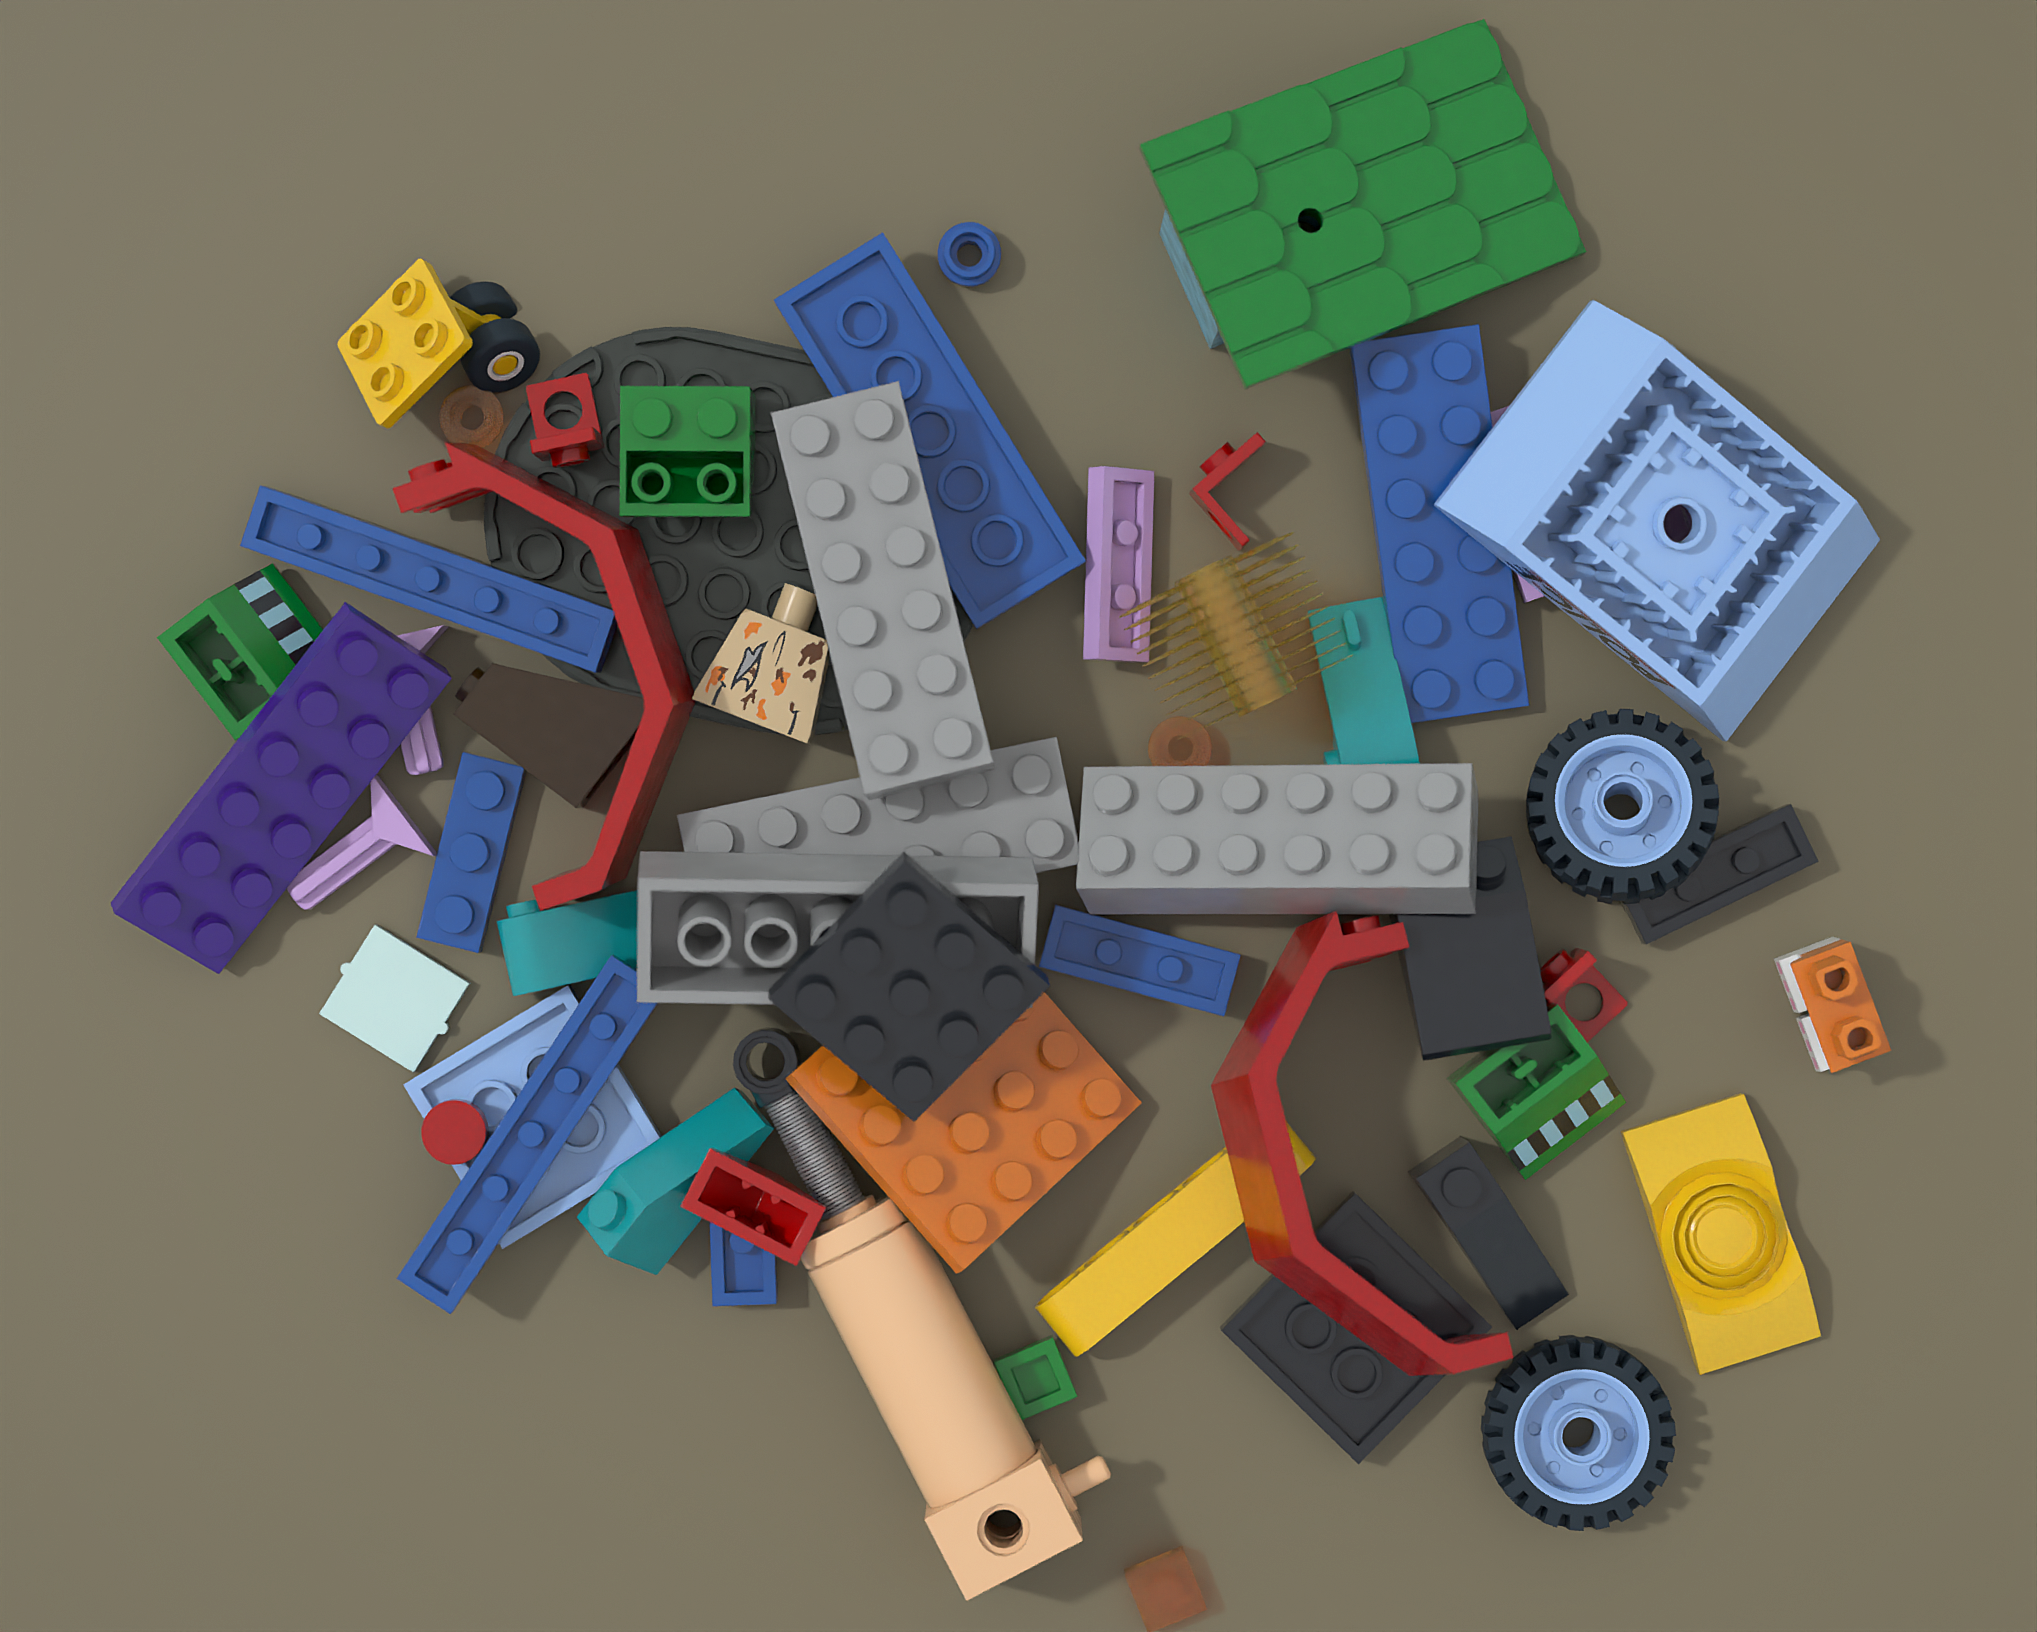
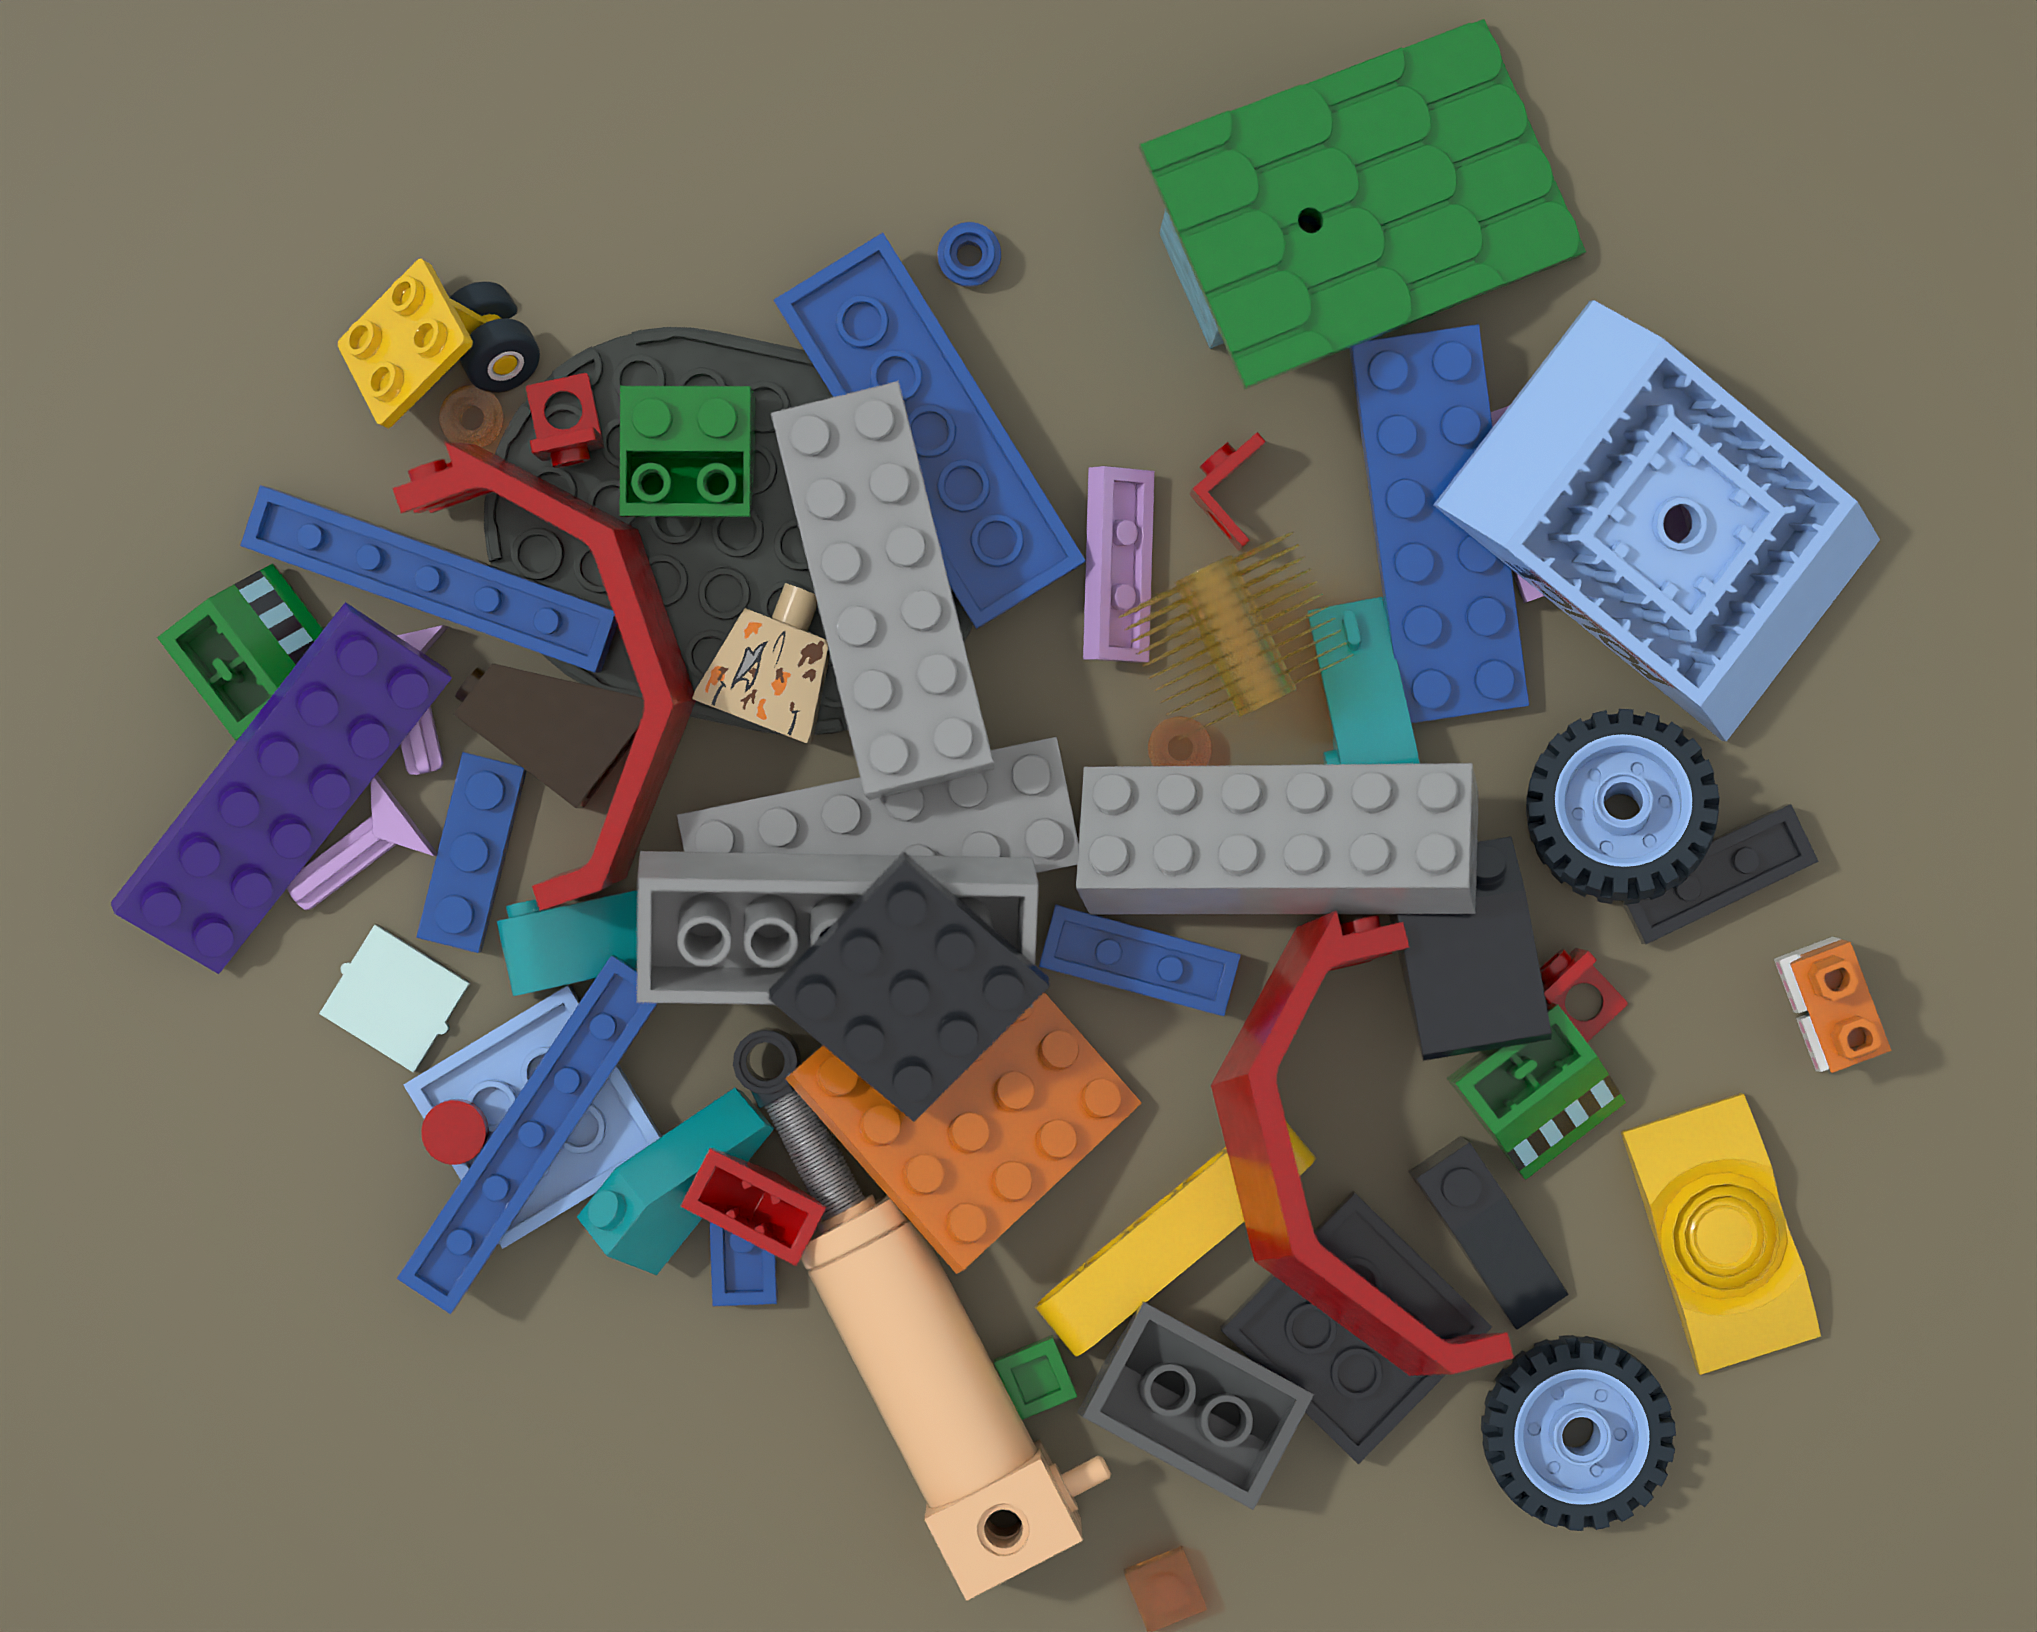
none -> dark grey slope [1077,1302,1314,1510]

